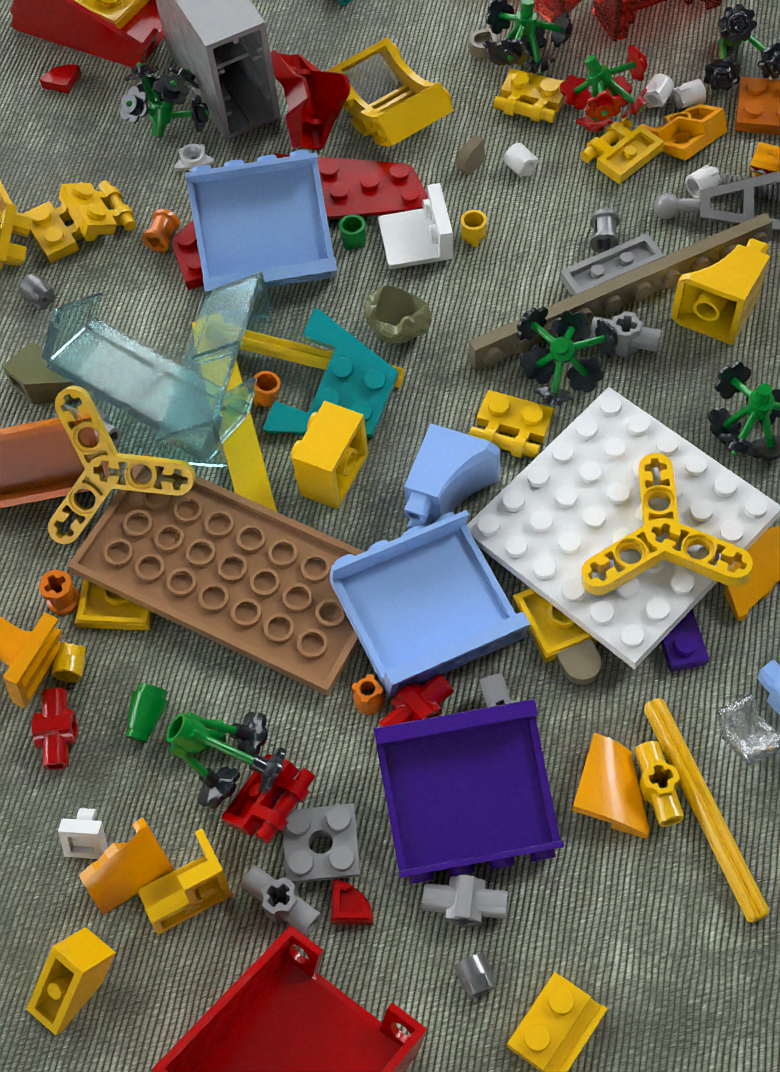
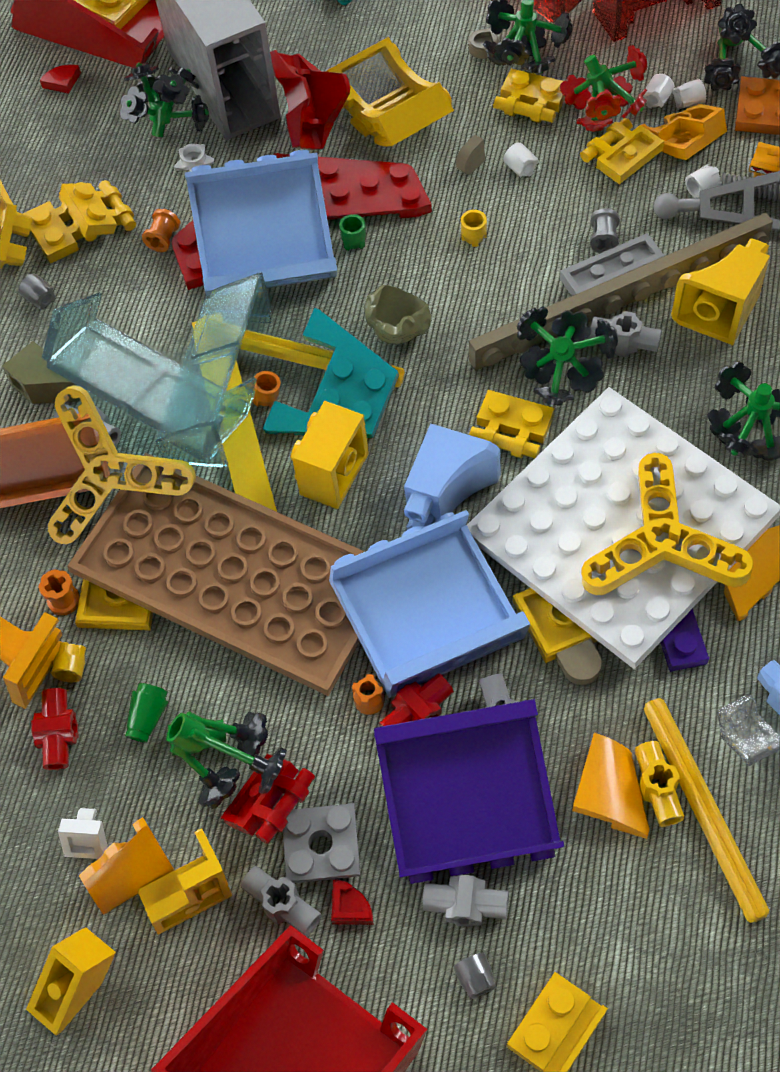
white bracket [378,183,454,269] -> none

